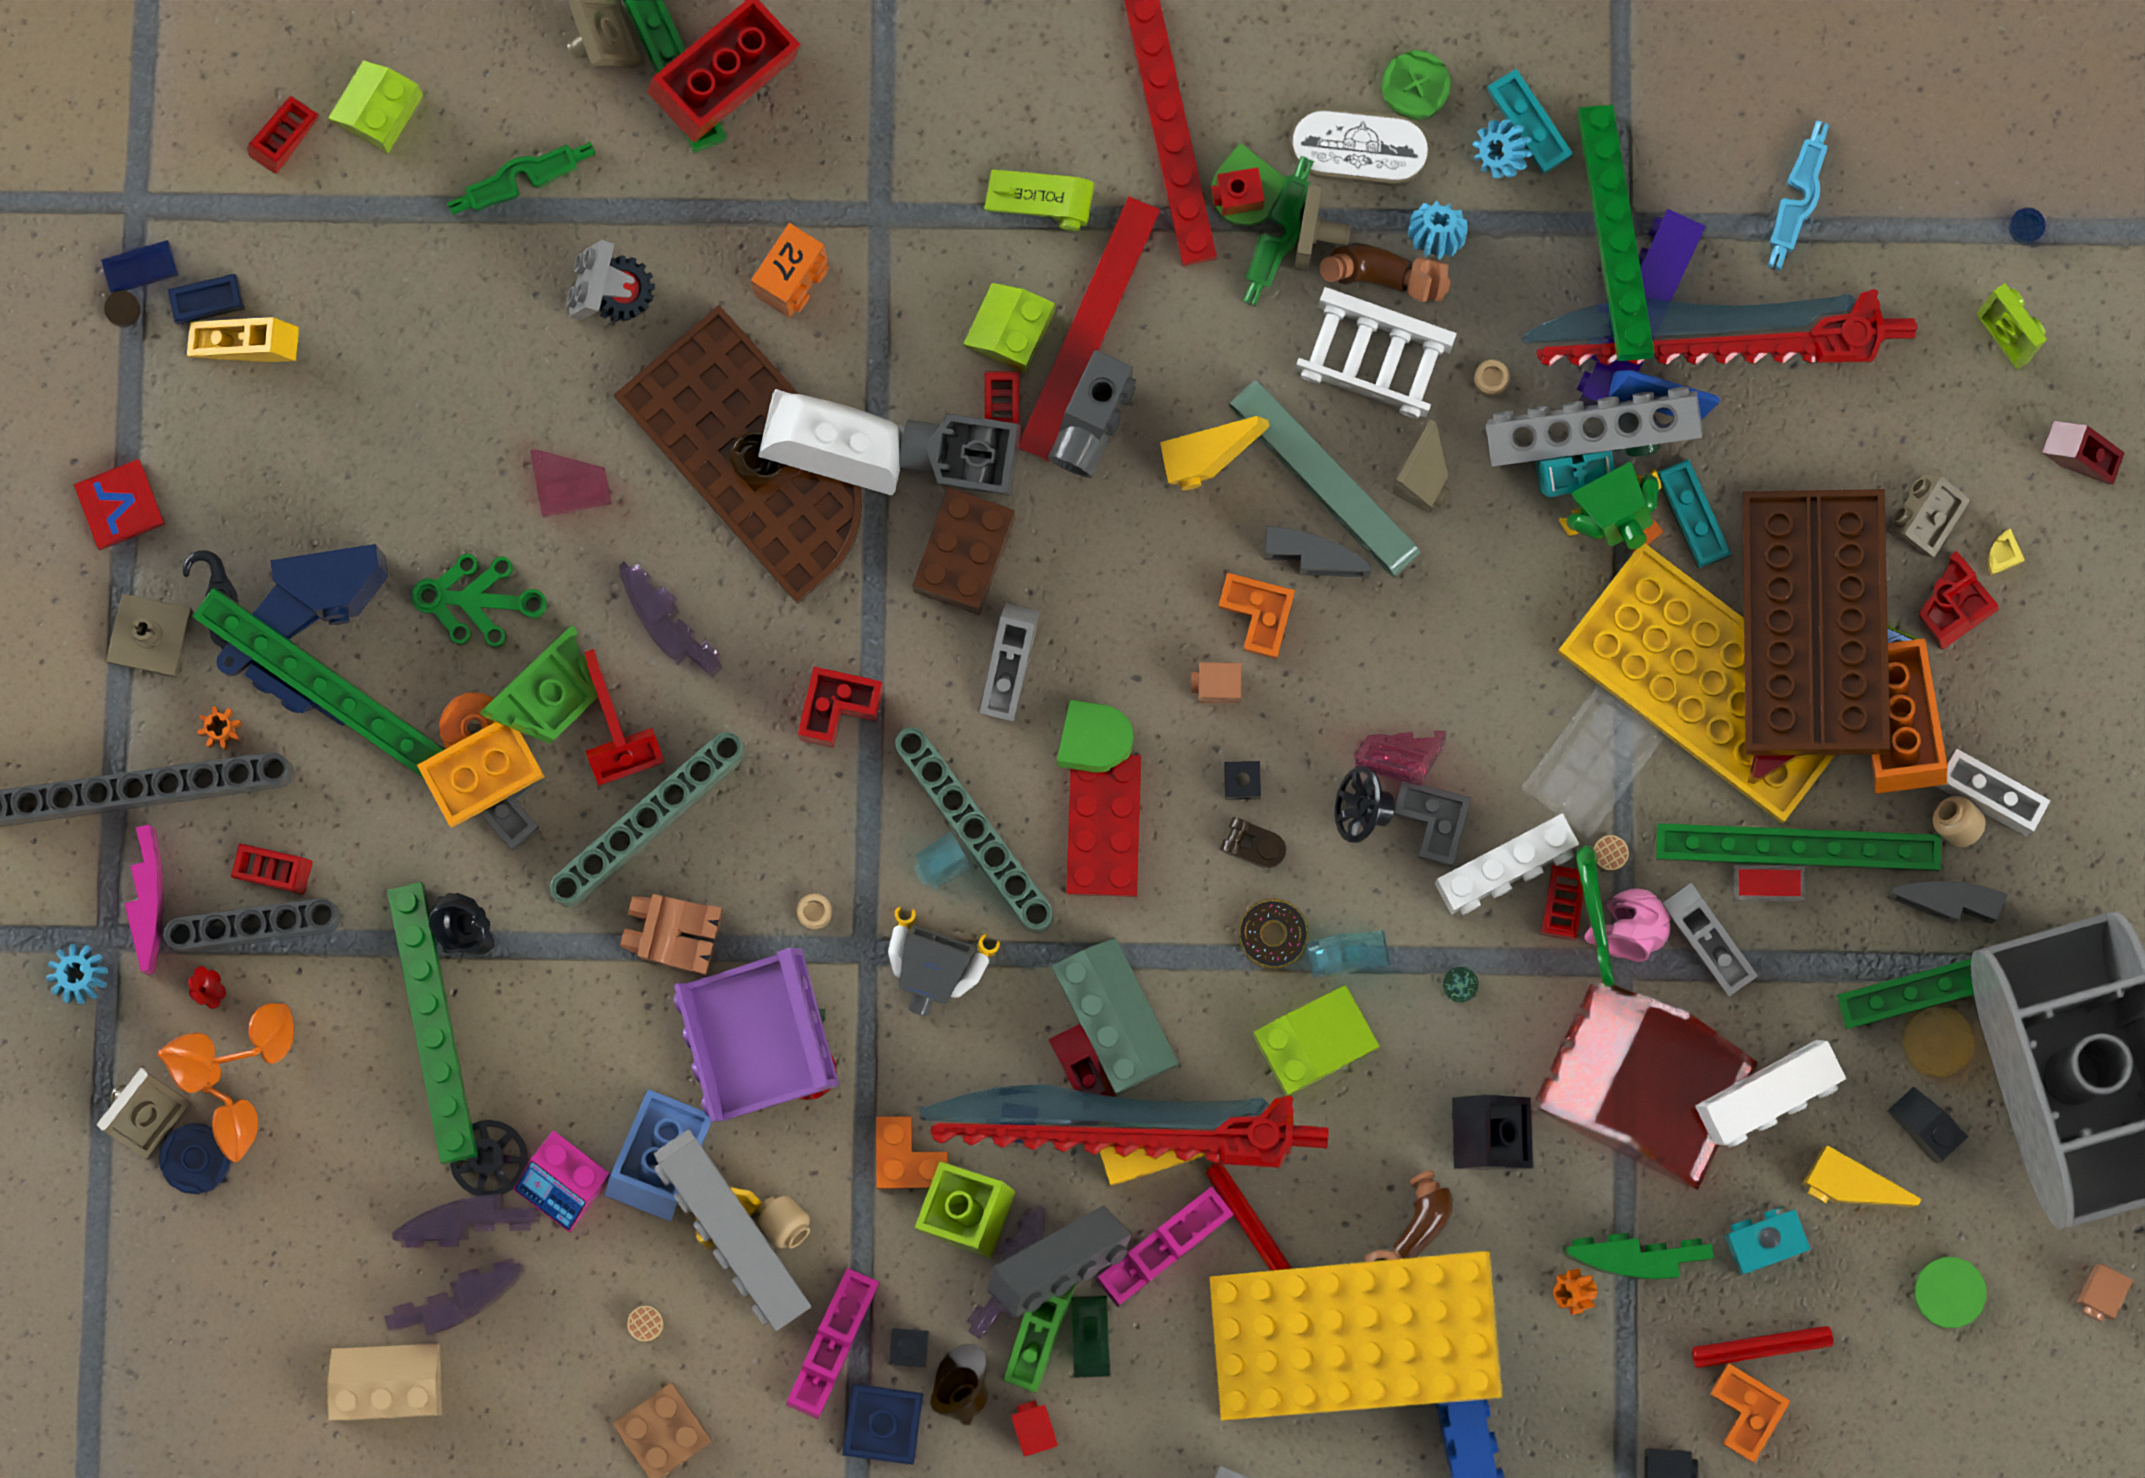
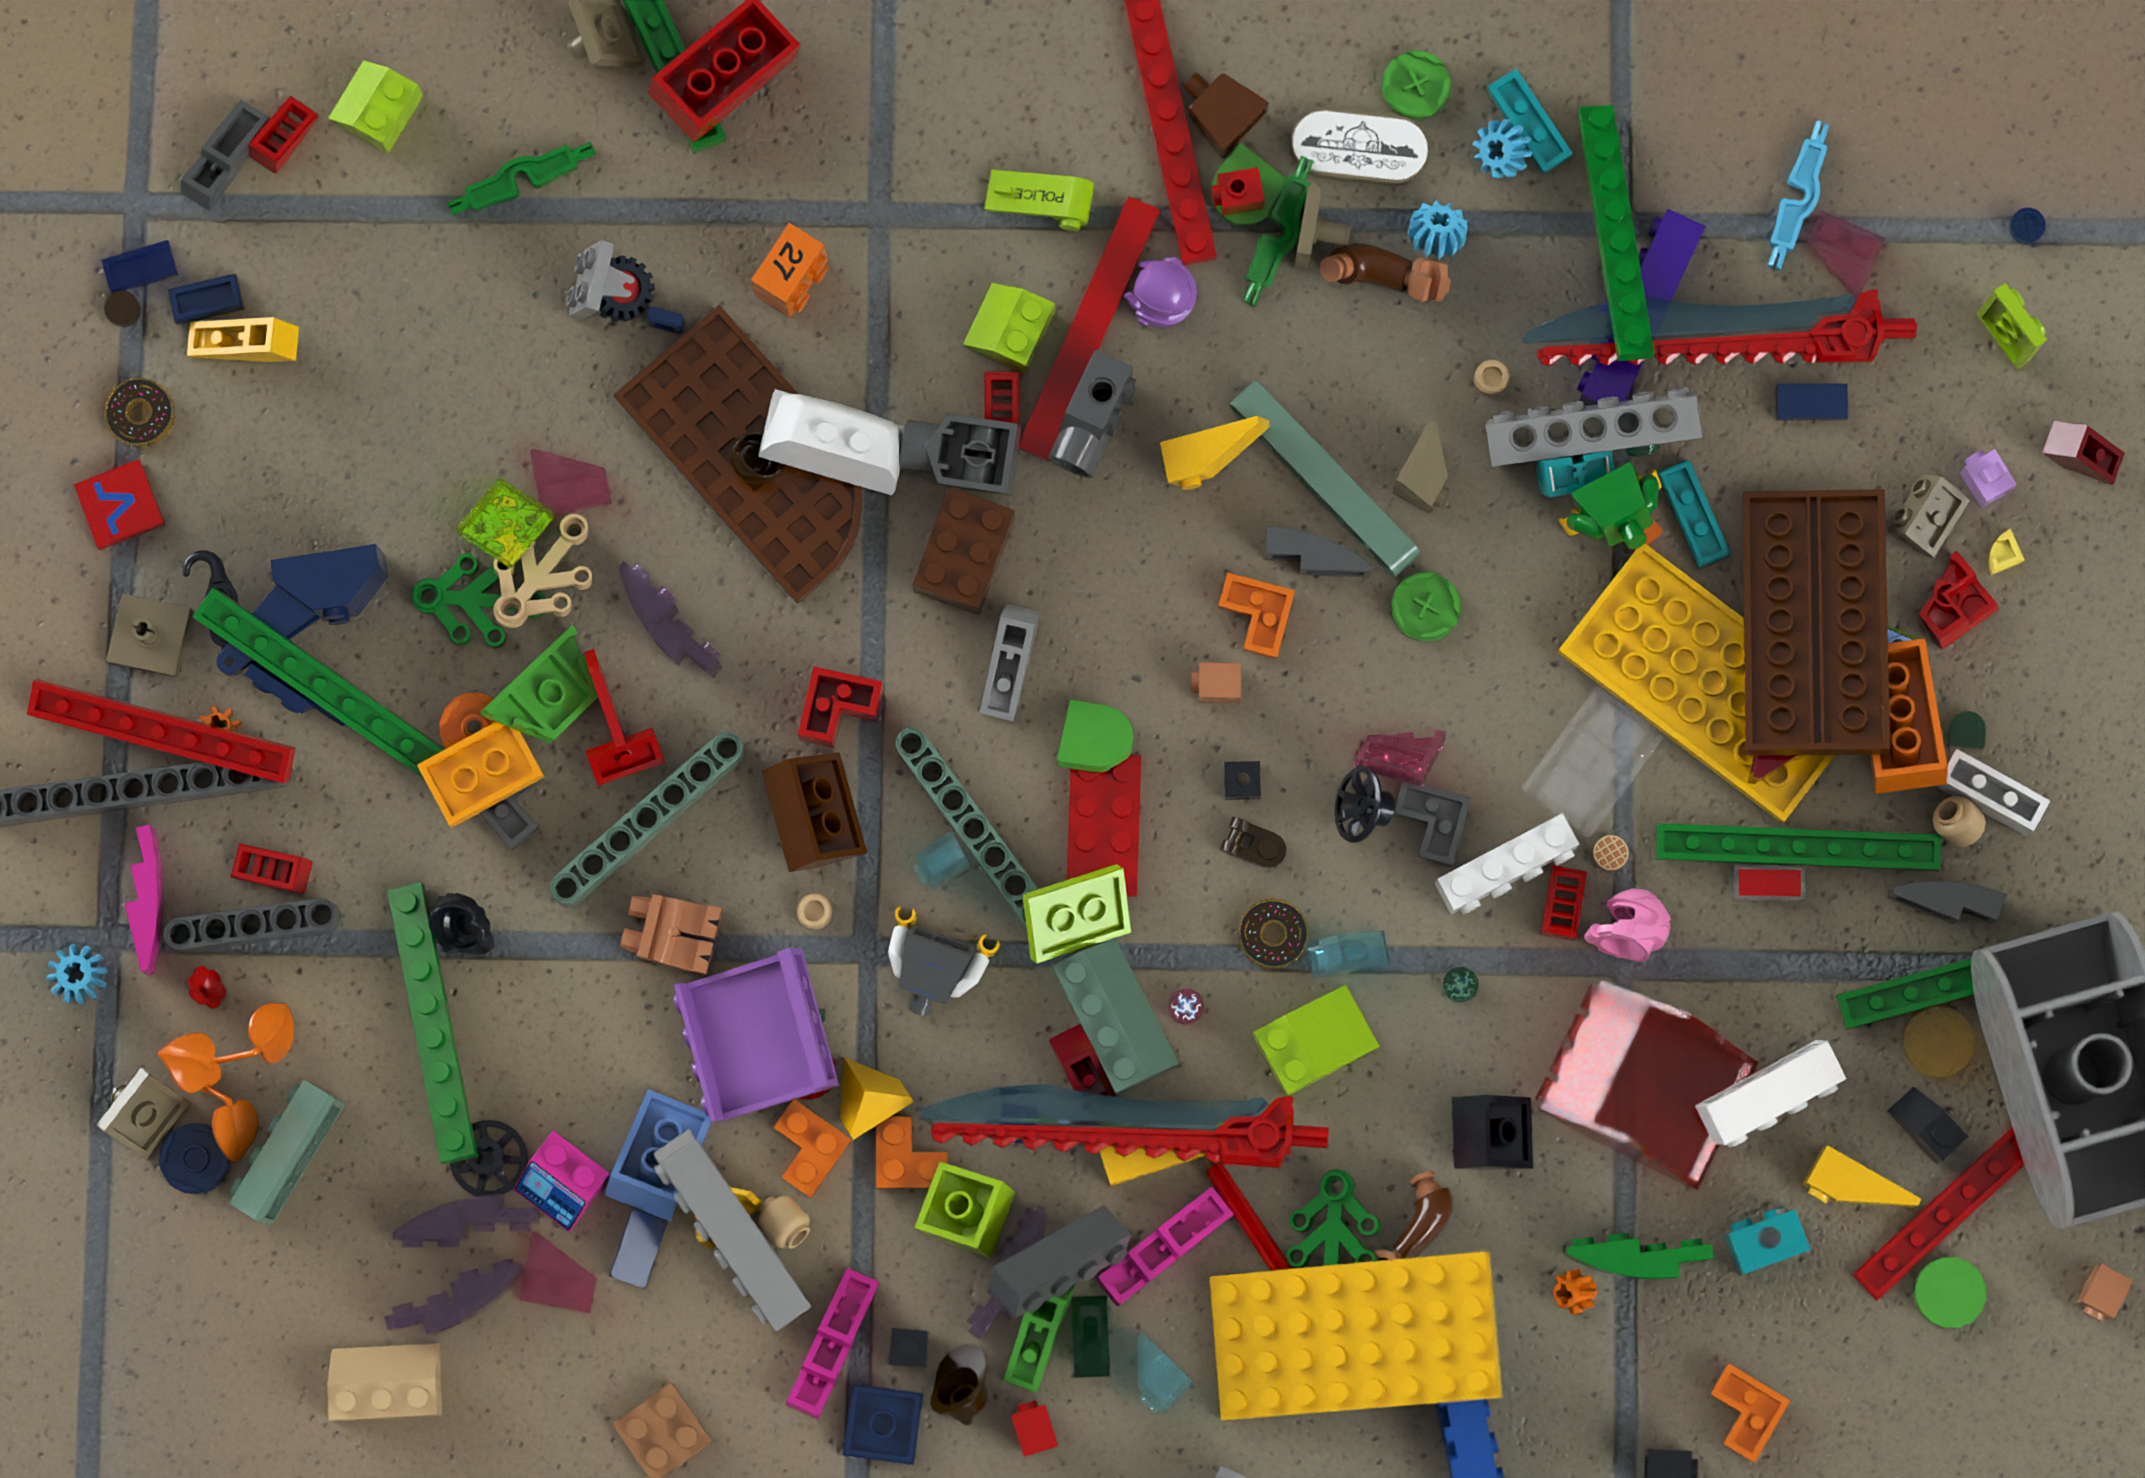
tile [627,1306,664,1342] -> none
white fence [1295,287,1457,419] -> none
green plant [1576,845,1615,987] -> none
blue slope [1609,370,1720,420] -> none
light grey slope [1663,883,1758,996] -> none
red axle [1692,1326,1834,1368] -> none
none -> red plate [27,679,296,783]
none -> tile [104,377,175,447]
none -> dark grey slope [181,100,270,211]
none -> sand green slope [229,1080,345,1227]
none -> clear neon green tile [455,477,555,569]
none -> tan plant [493,514,592,628]
none -> clear pink wing [519,1232,597,1314]
none -> slope [609,1209,668,1289]
none -> dark blue tile [646,306,686,334]
none -> reddish brown slope [762,752,867,872]
none -> orange plate [773,1099,852,1198]
none -> yellow slope [839,1057,914,1140]
none -> lime plate [1022,864,1131,963]
none -> medium lavender helmet [1124,257,1197,328]
none -> clear light blue slope [1137,1332,1194,1414]
none -> clear pink tile [1168,989,1204,1025]
none -> reddish brown torso [1183,72,1269,158]
none -> green plant [1286,1169,1382,1268]
none -> bright green tile [1391,571,1461,642]
none -> dark blue tile [1776,384,1848,421]
none -> clear pink wing [1806,210,1885,300]
none -> red tile [1852,1127,2024,1301]
none -> clear green tile [1947,711,1986,750]
none -> lavender brick [1959,449,2017,509]

